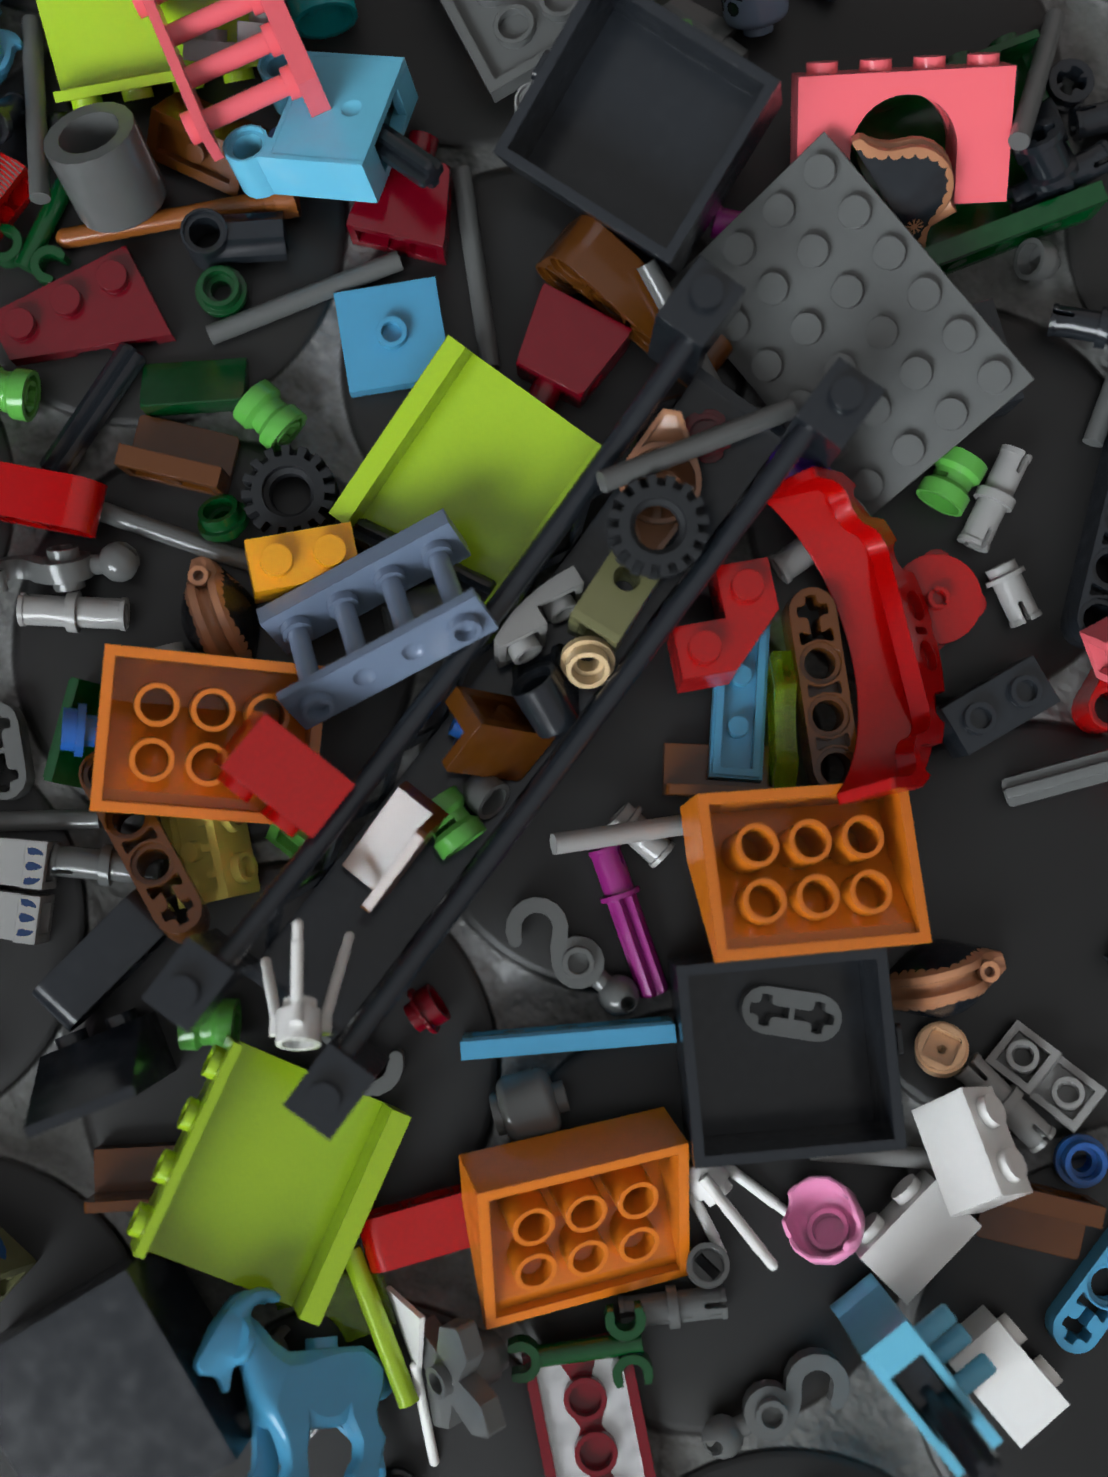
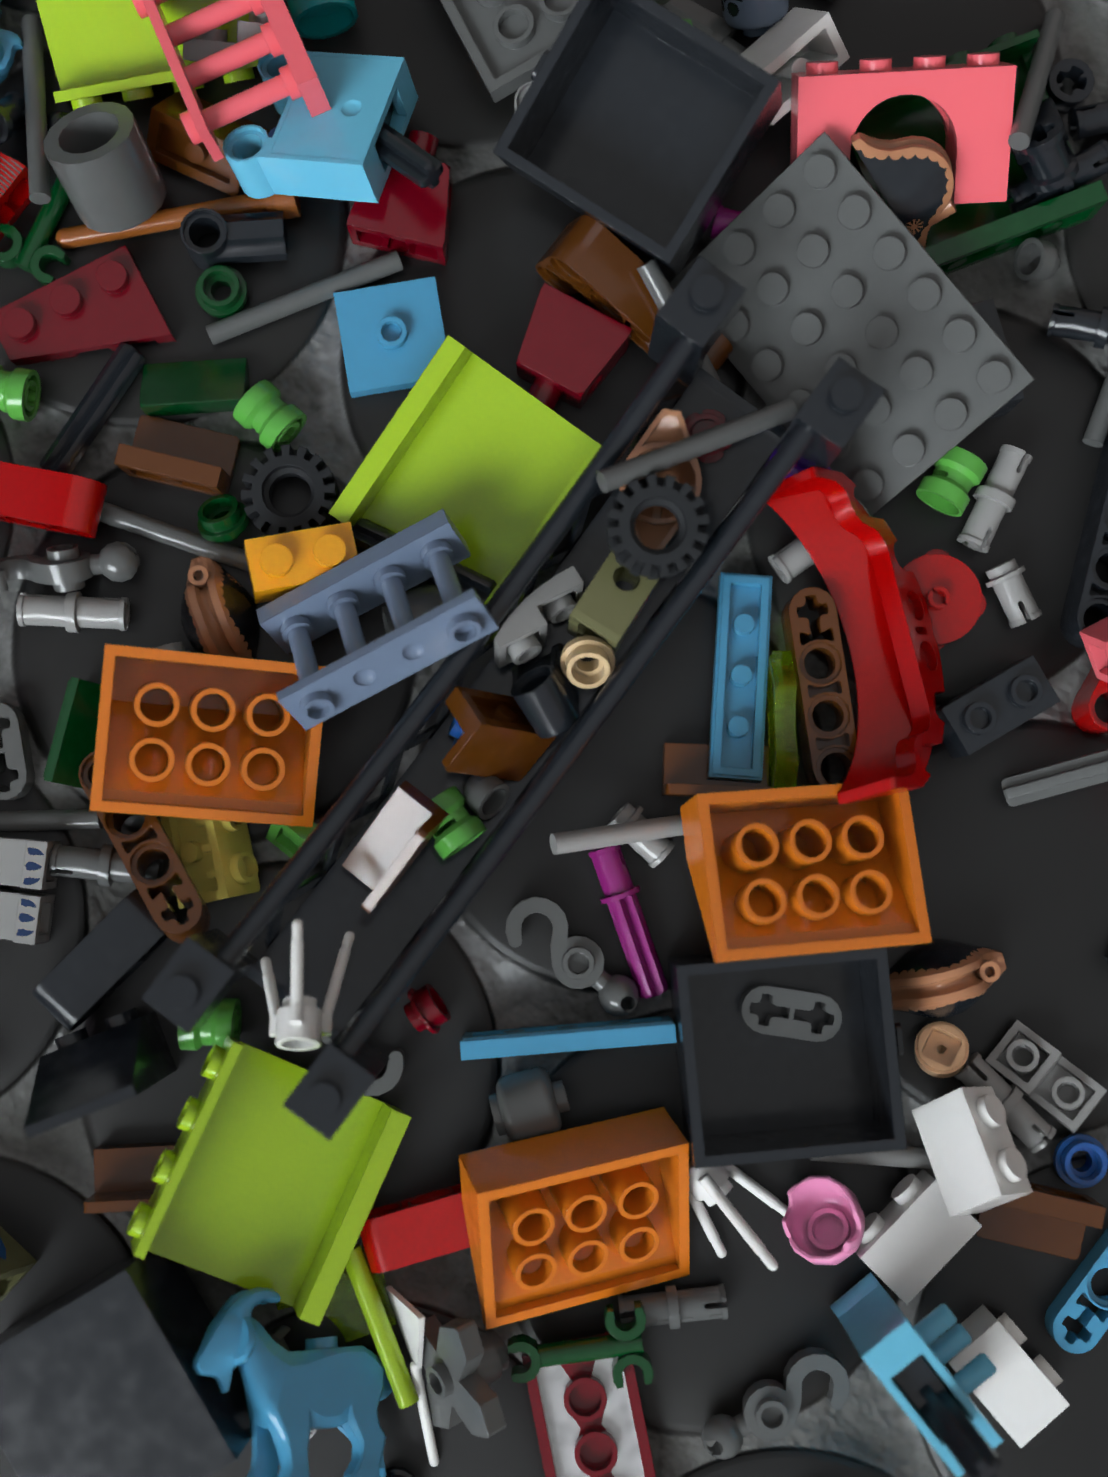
blue plate [60,703,97,757] -> none
red brick [212,710,356,839] -> none
dark grey bar [451,165,501,370] -> none
red brick [667,557,779,694] -> none
dark grey hinge [686,1242,730,1289] -> none
none -> white brick [740,7,850,125]

